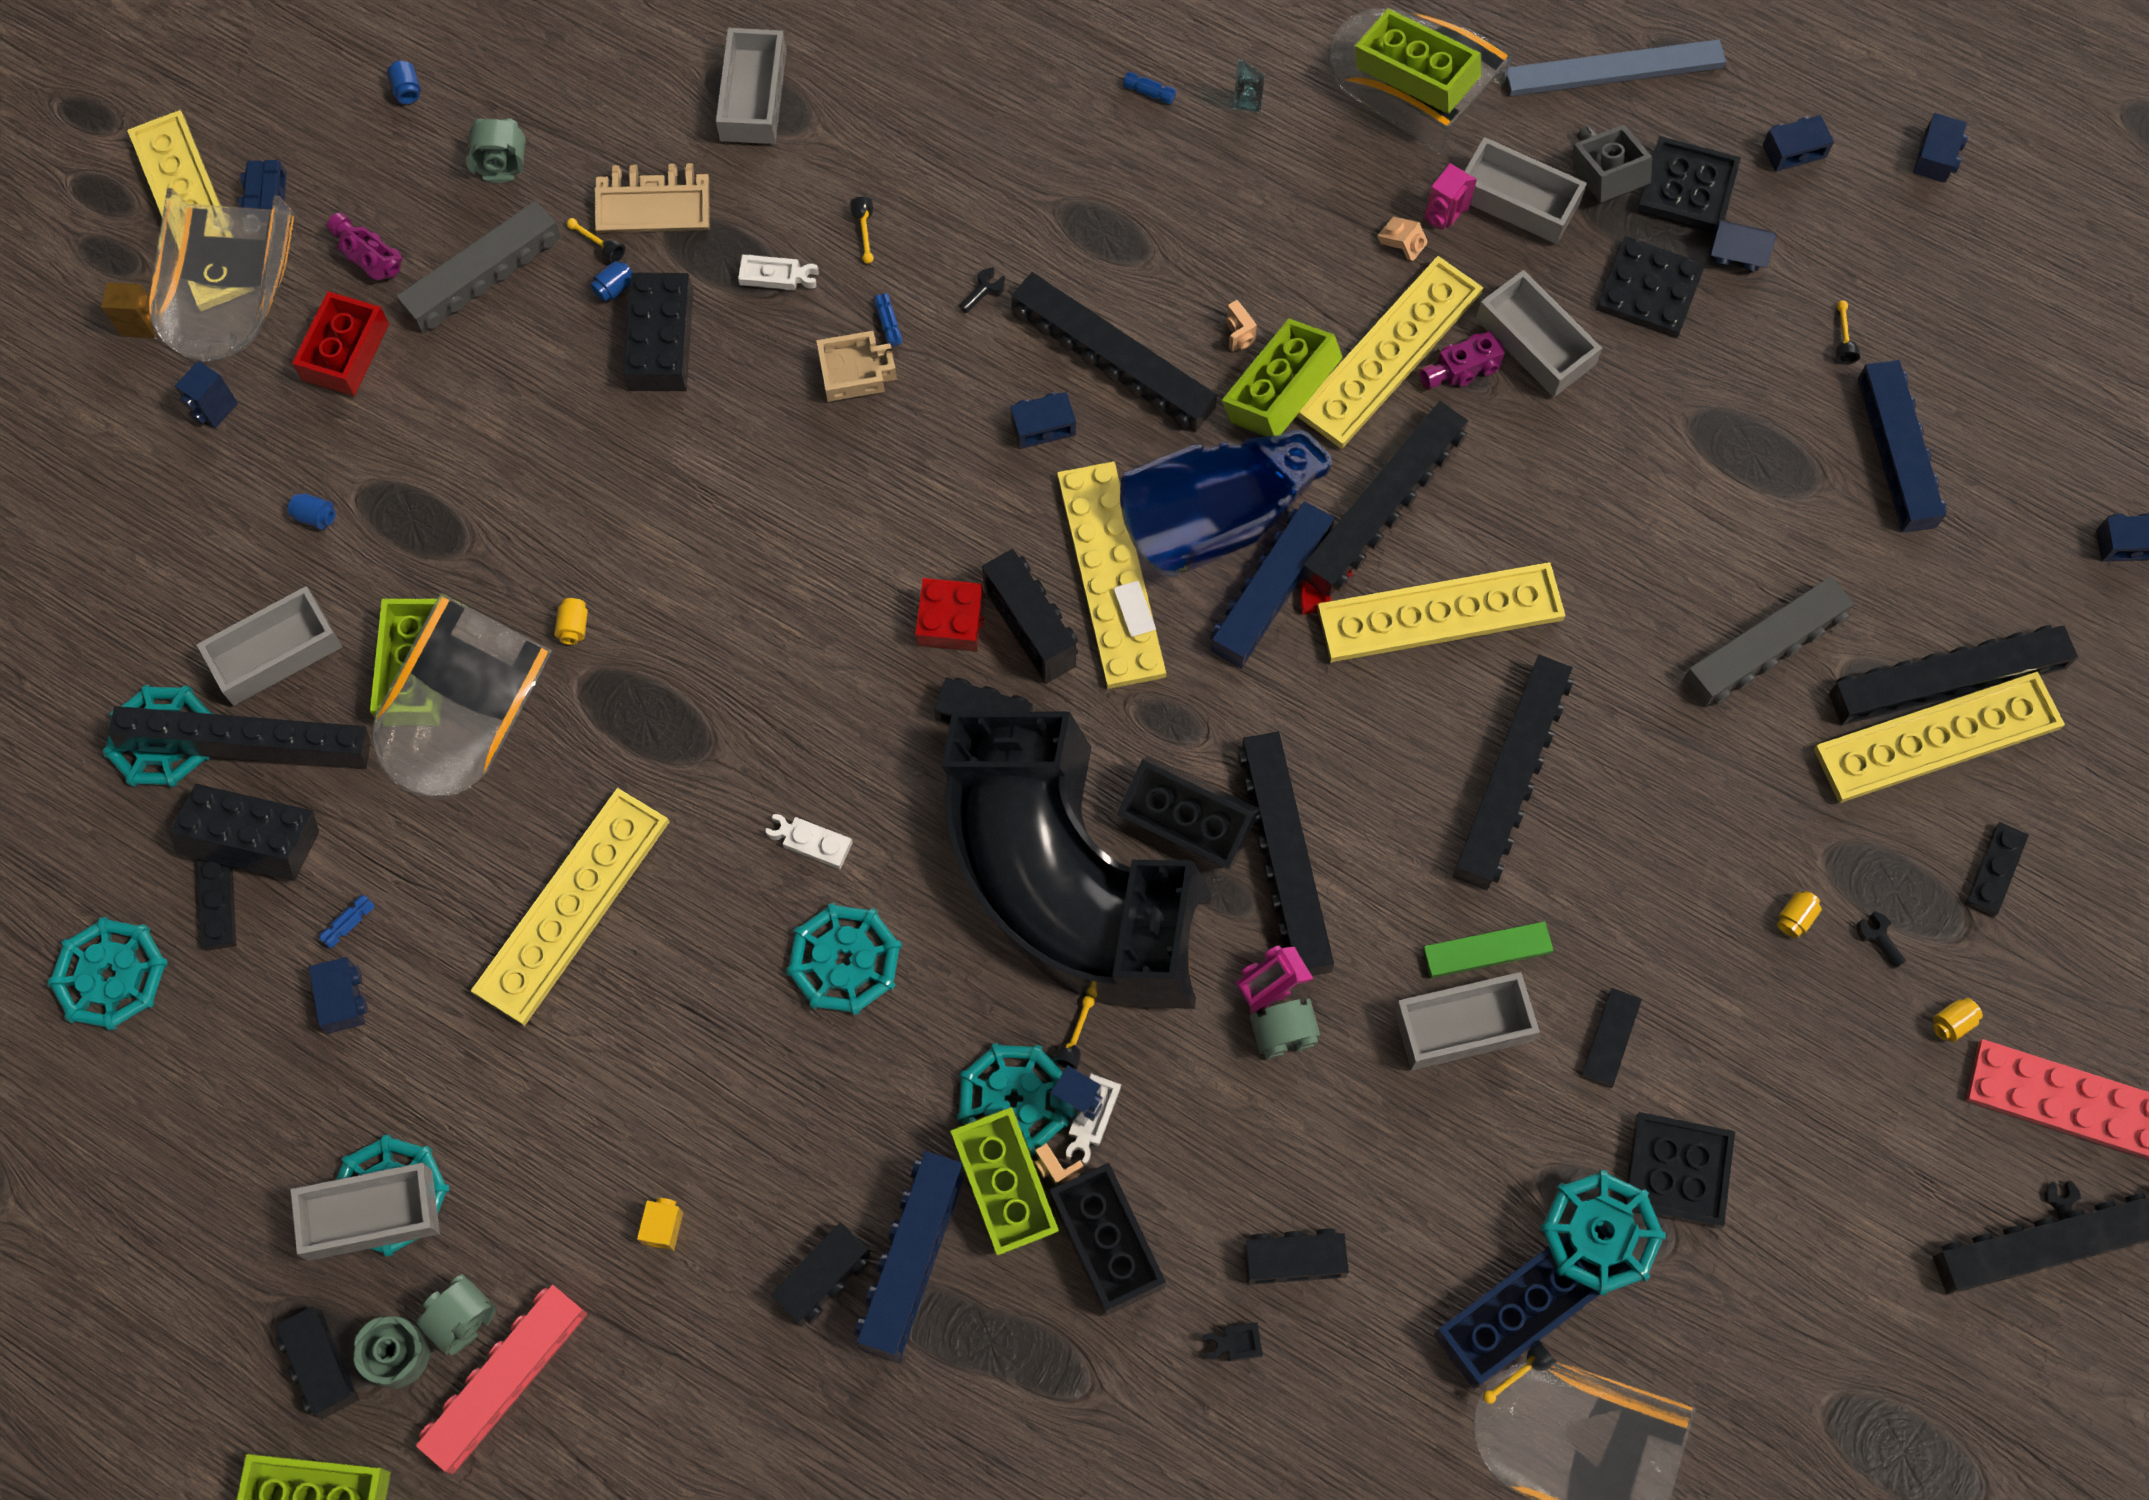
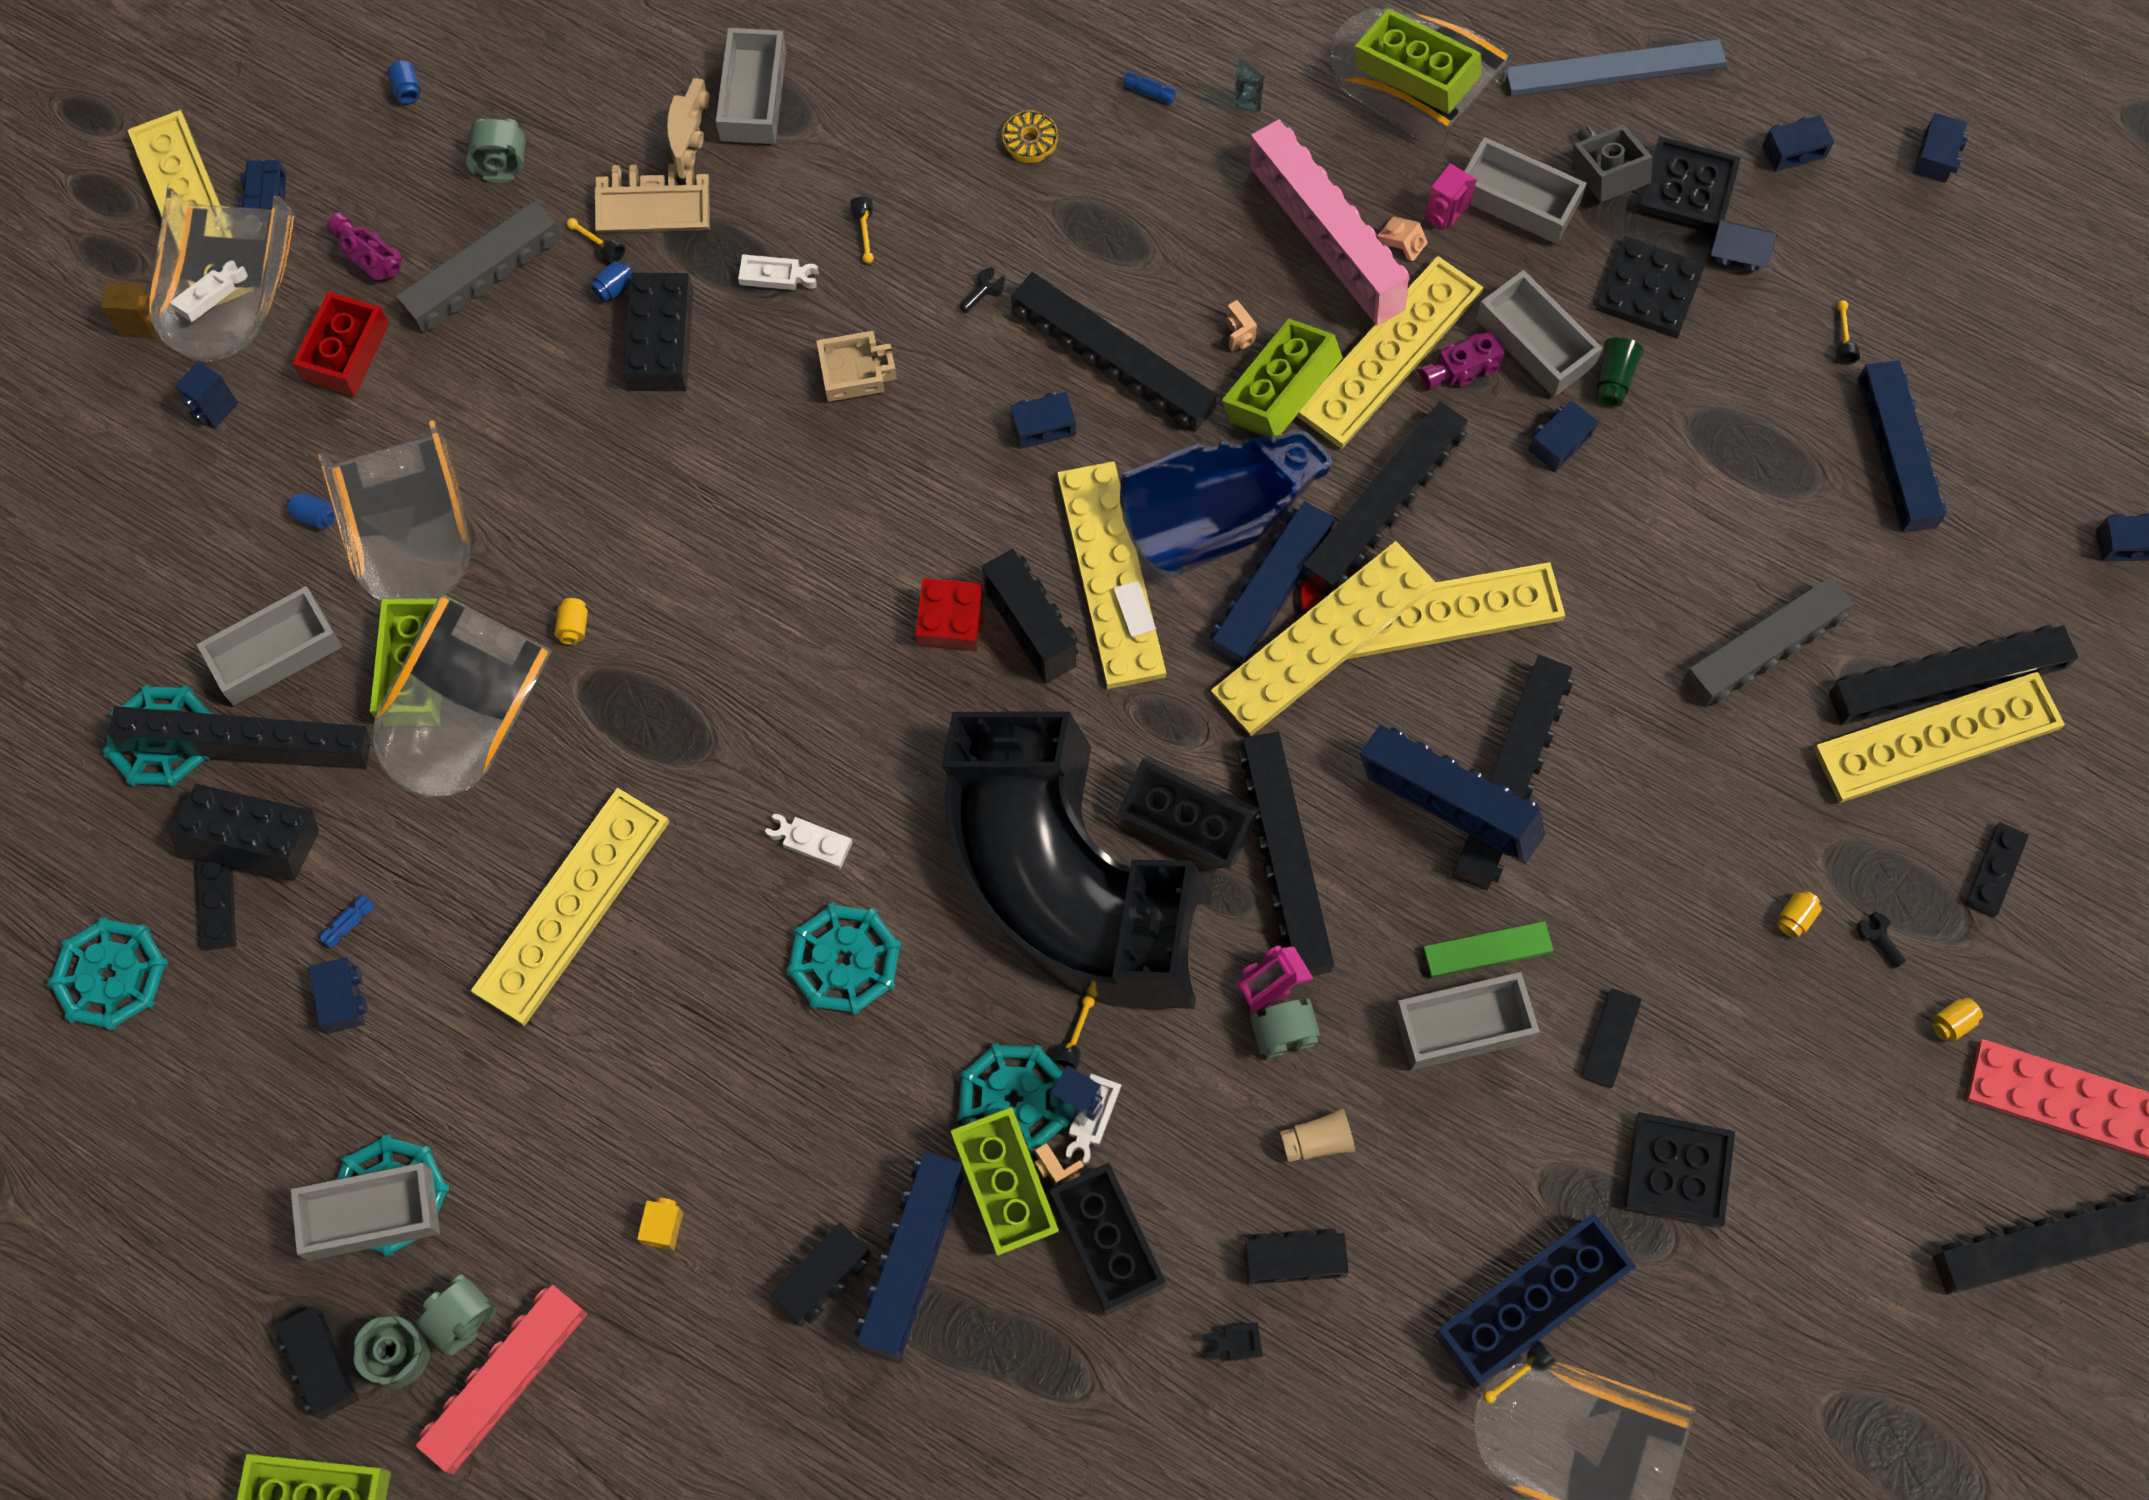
blue axle [874,293,902,347] -> none
black brick [934,677,1033,725] -> none
teal plate [1540,1170,1666,1296] -> none
black bar [2045,1180,2081,1220] -> none
none -> white plate [169,260,248,322]
none -> clear windscreen [318,420,471,601]
none -> tan slope [667,78,710,179]
none -> tile [1002,111,1058,163]
none -> light yellow plate [1211,541,1436,736]
none -> bright pink brick [1251,119,1409,326]
none -> tan plant [1280,1108,1355,1162]
none -> dark blue brick [1360,724,1545,865]
none -> dark blue brick [1529,400,1599,472]
none -> dark green plant [1597,337,1644,407]

